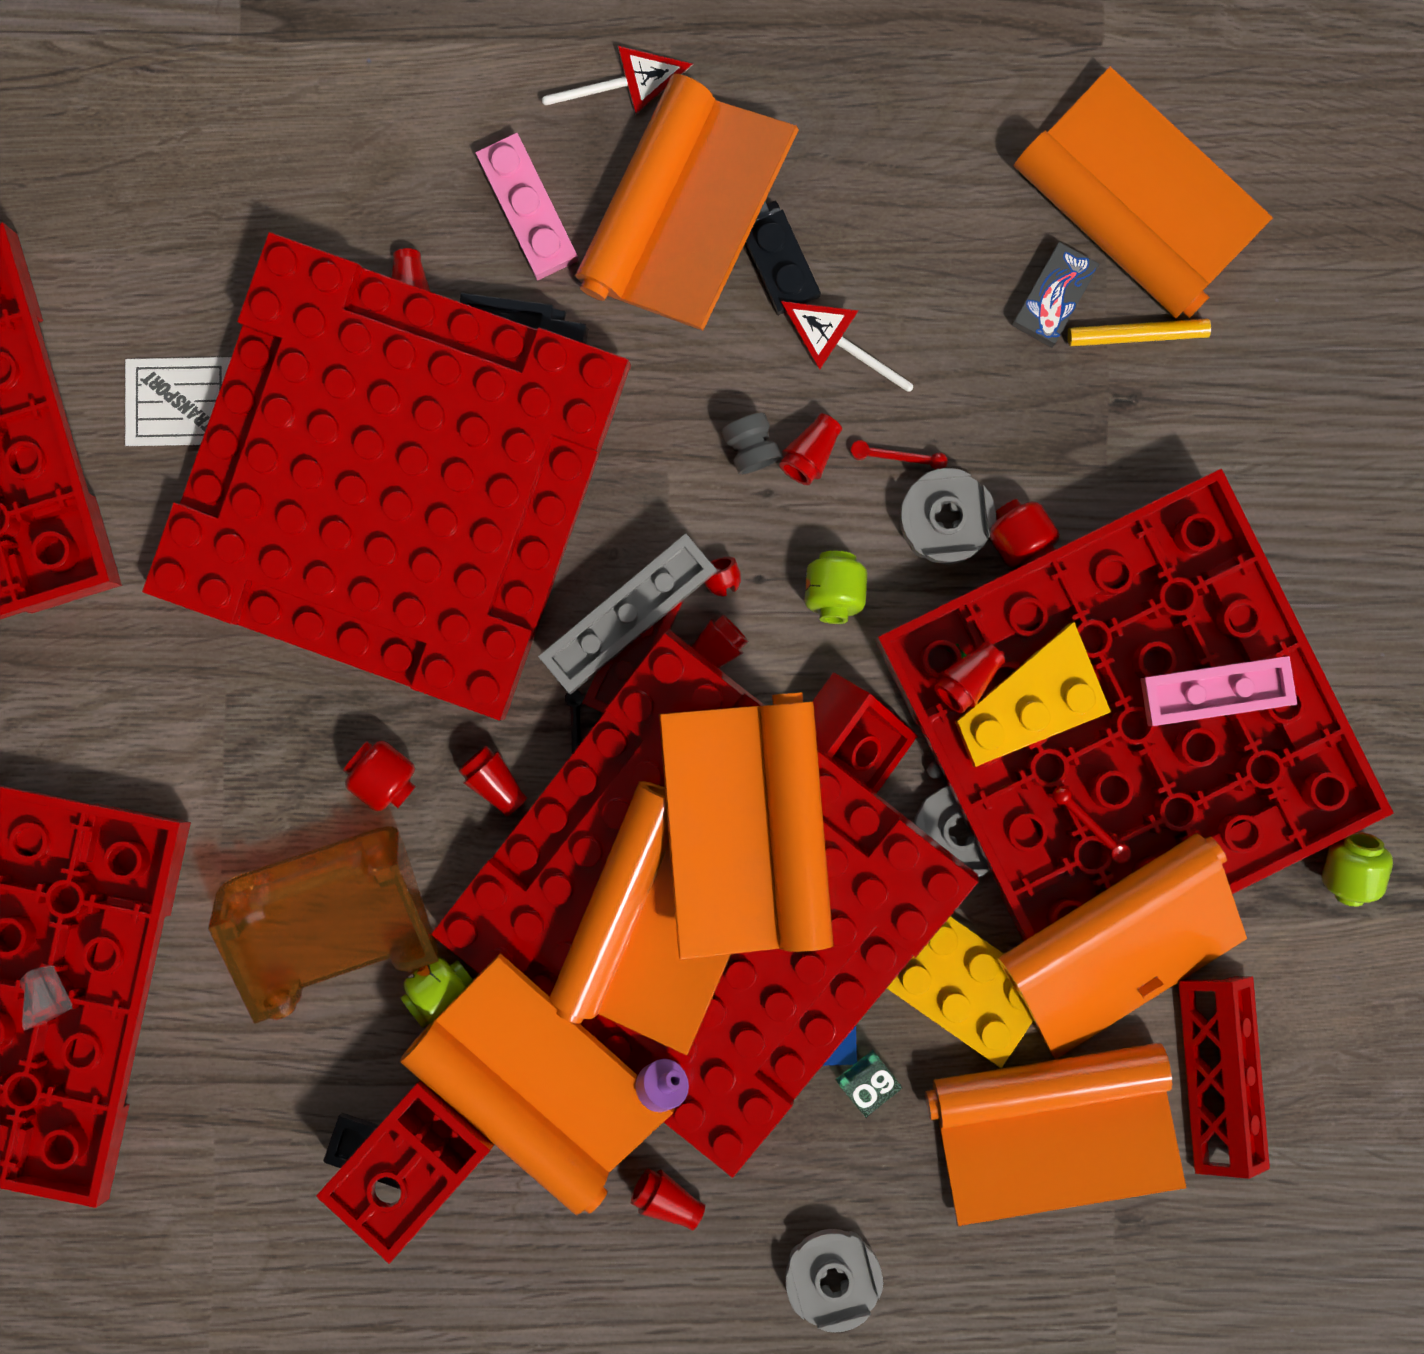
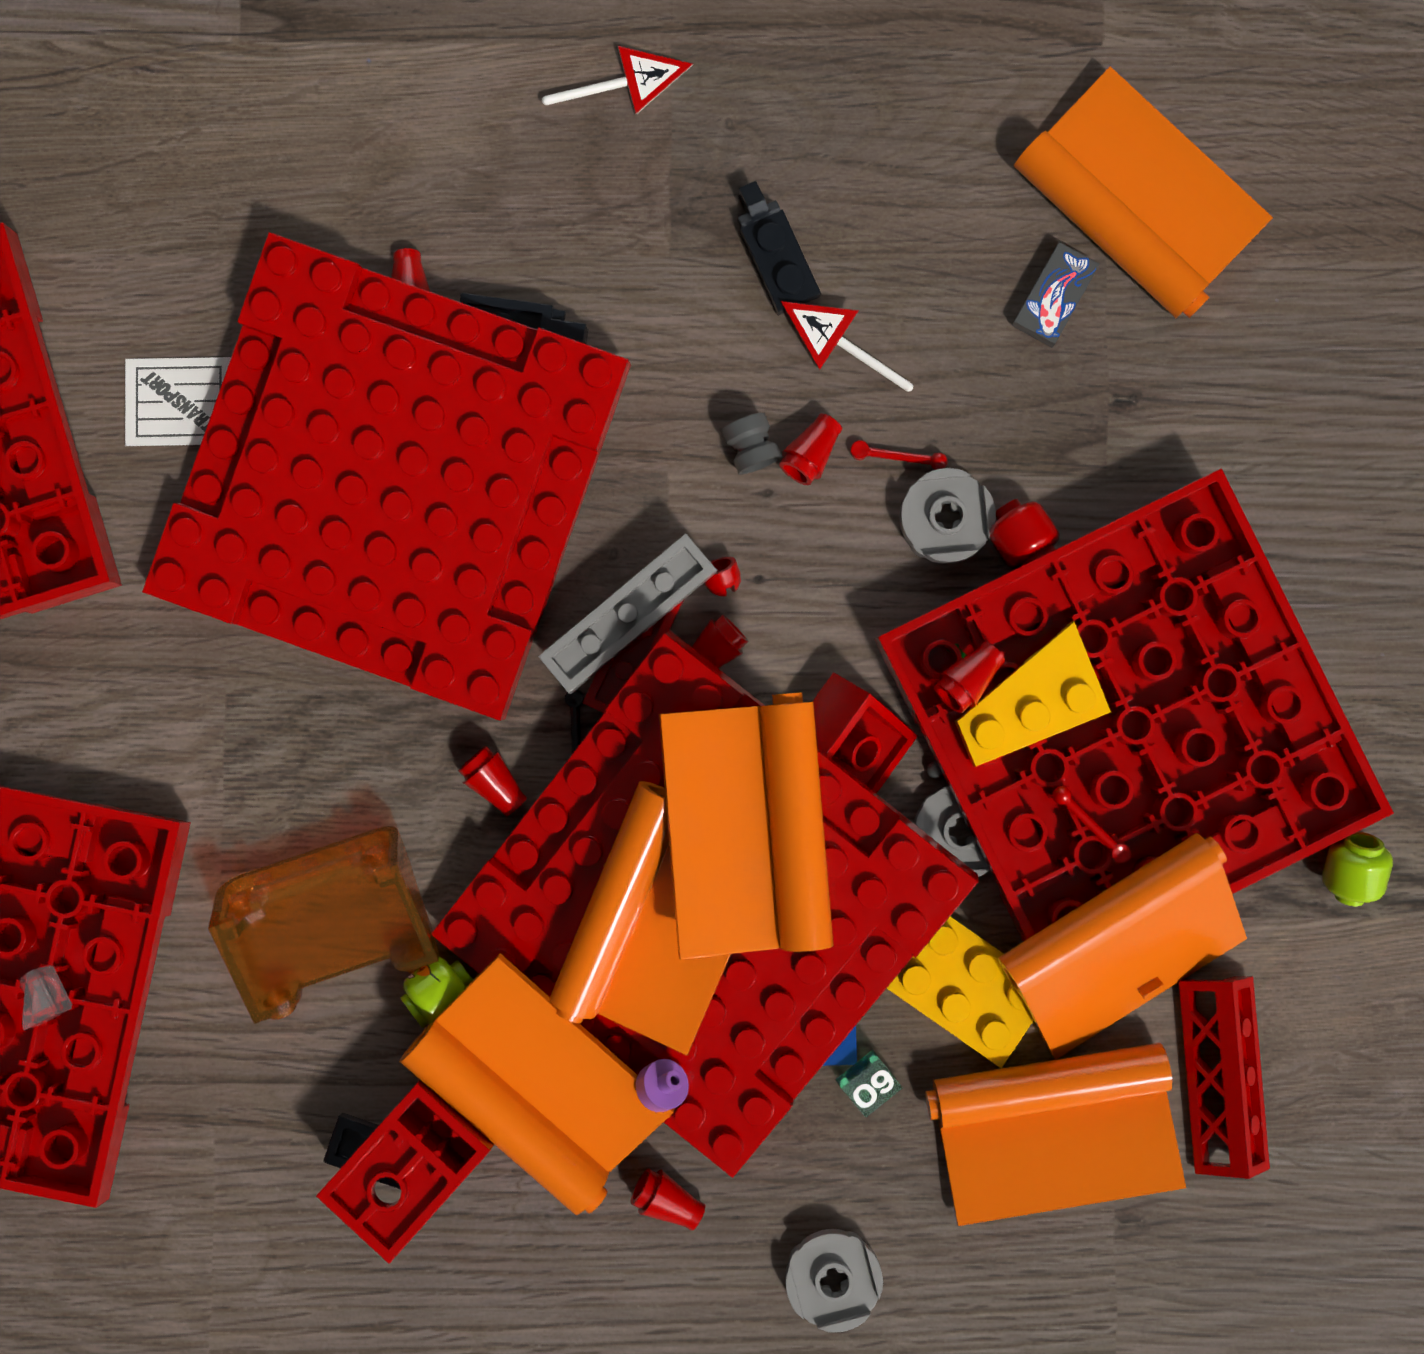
red head [343,741,416,811] -> none
bright pink plate [475,133,579,281] -> none
orange door [575,74,799,331] -> none
lime head [804,551,867,624] -> none
yellow bar [1068,319,1211,347] -> none
bright pink plate [1140,656,1297,726] -> none

